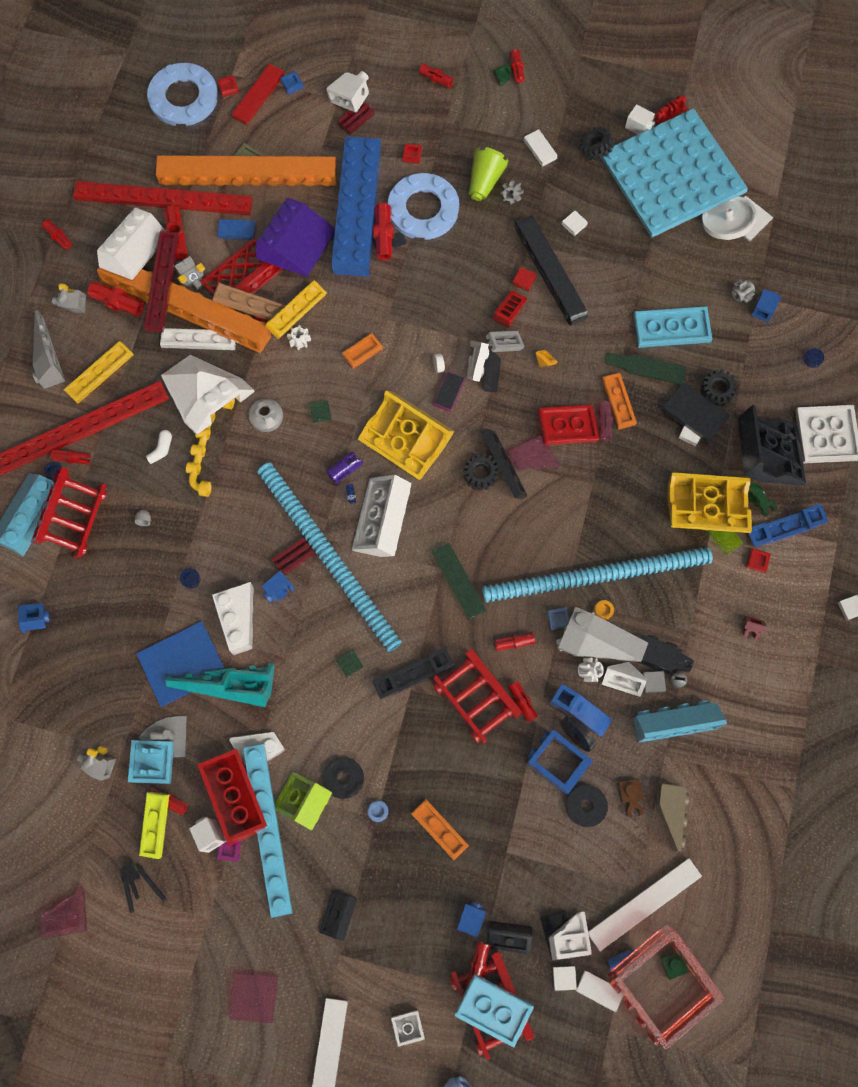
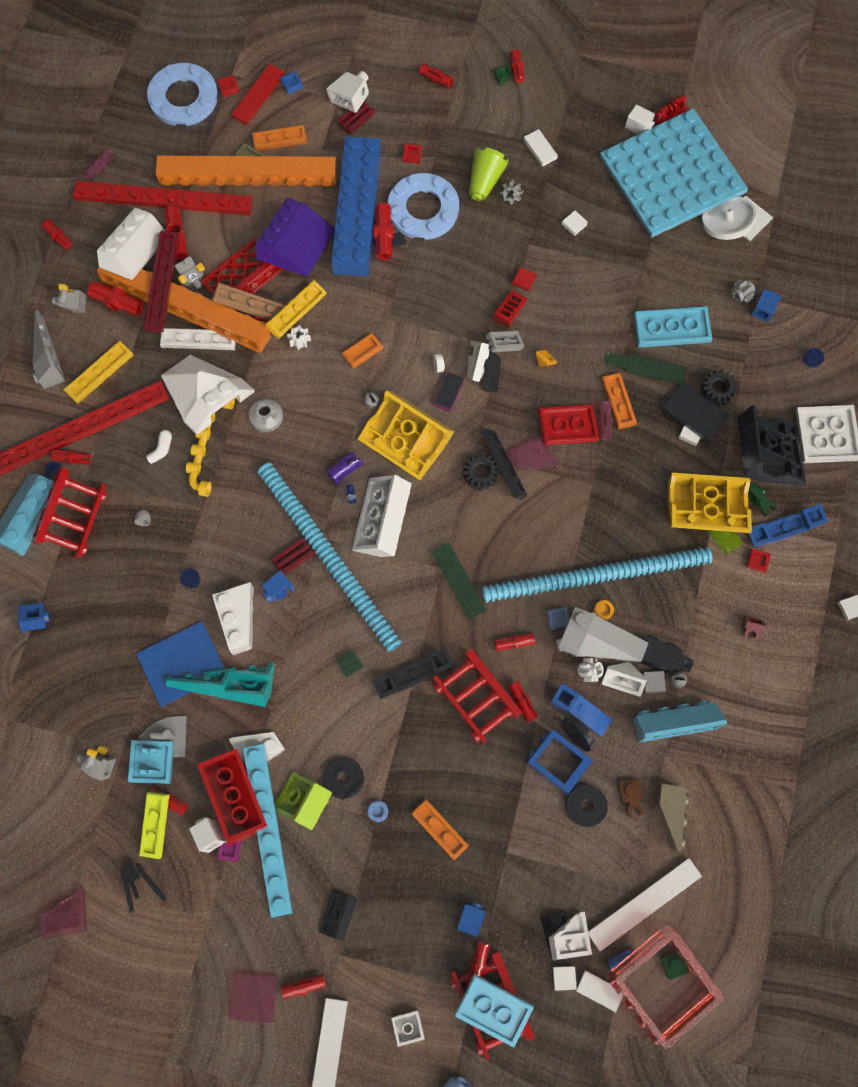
blue tile [218,219,256,240] -> none
clear green tile [310,400,332,423] -> none
black slope [487,921,532,954] -> none
black beam [514,215,588,326] -> none
black tyre [579,126,614,161] -> none
none -> clear pink pin [83,148,115,181]
none -> orange tile [252,125,307,151]
none -> red pin [281,974,326,1000]
none -> light grey hinge [364,392,379,409]

